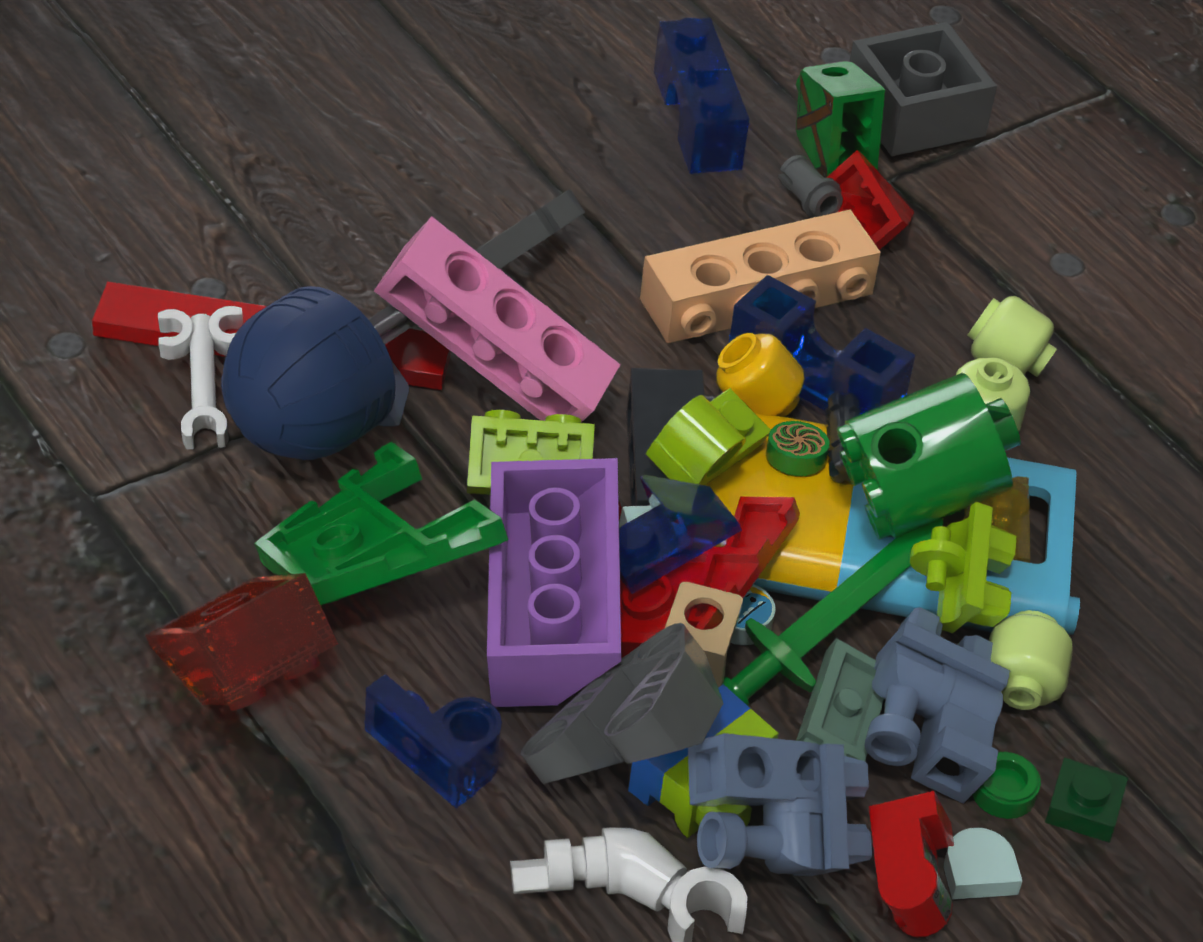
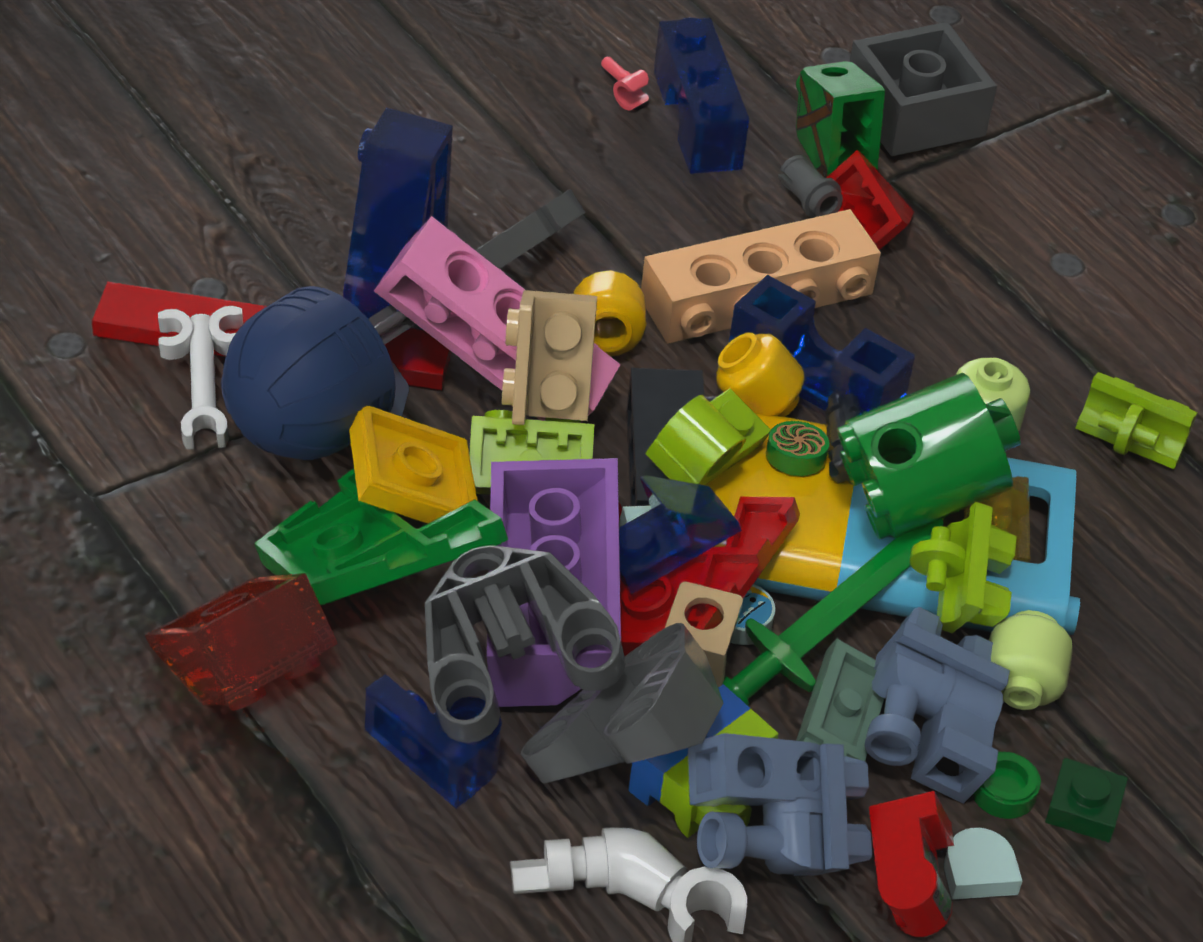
yellowish green head [967,296,1057,377] -> none
none -> clear blue wedge [343,107,453,318]
none -> yellow tile [349,406,477,523]
none -> dark grey connector [425,545,626,743]
none -> tan bracket [502,290,597,425]
none -> yellow head [573,270,647,356]
none -> coral hand [601,56,649,111]
none -> lime hips [1075,372,1198,469]

